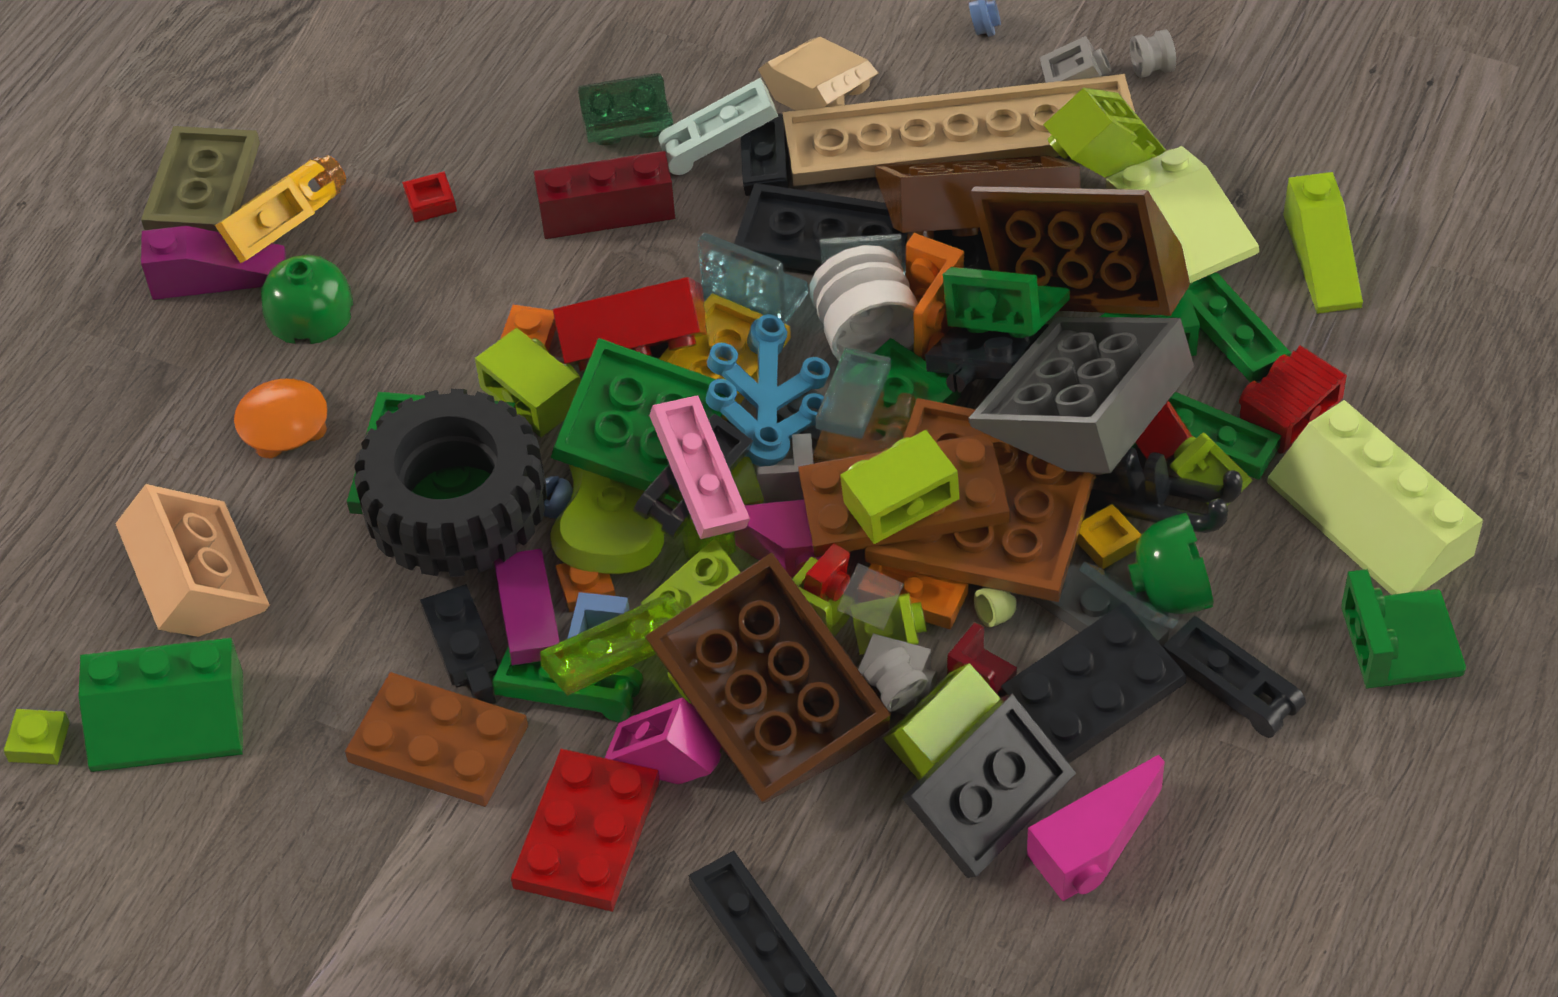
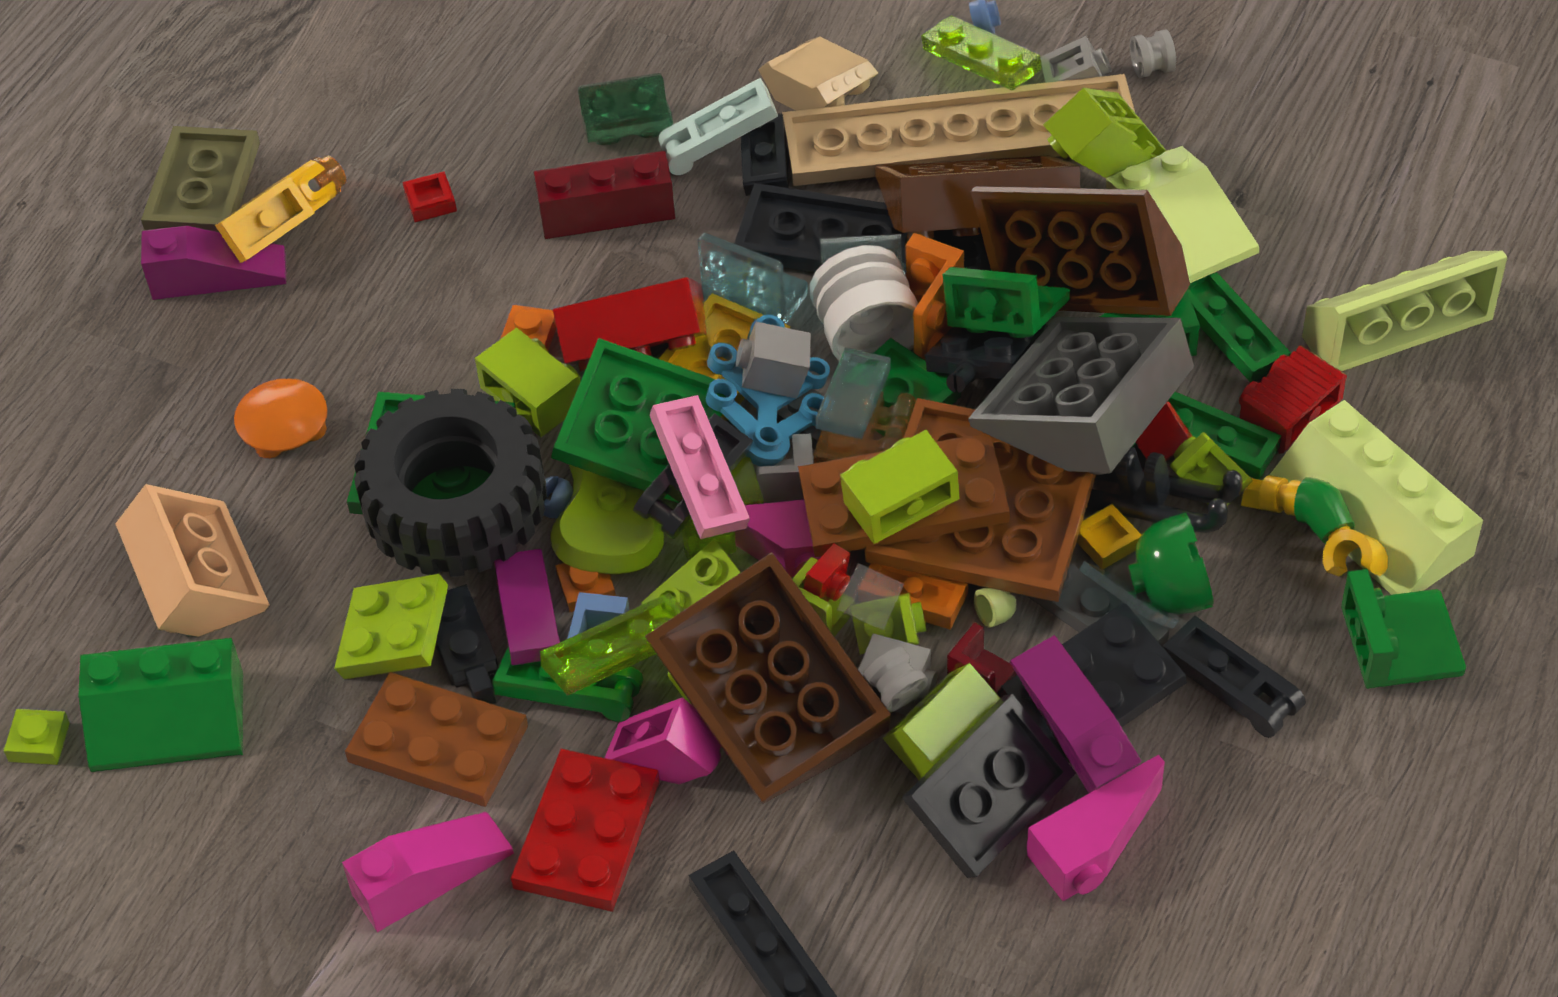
green cylinder [261,254,353,344] -> none
lime slope [1283,172,1363,314] -> none
none -> lime plate [334,574,448,679]
none -> dark pink slope [342,812,514,932]
none -> light grey brick [736,322,811,399]
none -> clear neon green plate [921,15,1042,90]
none -> magenta slope [1010,635,1142,793]
none -> yellow piece [1241,475,1388,577]
none -> yellowish green slope [1302,251,1507,371]

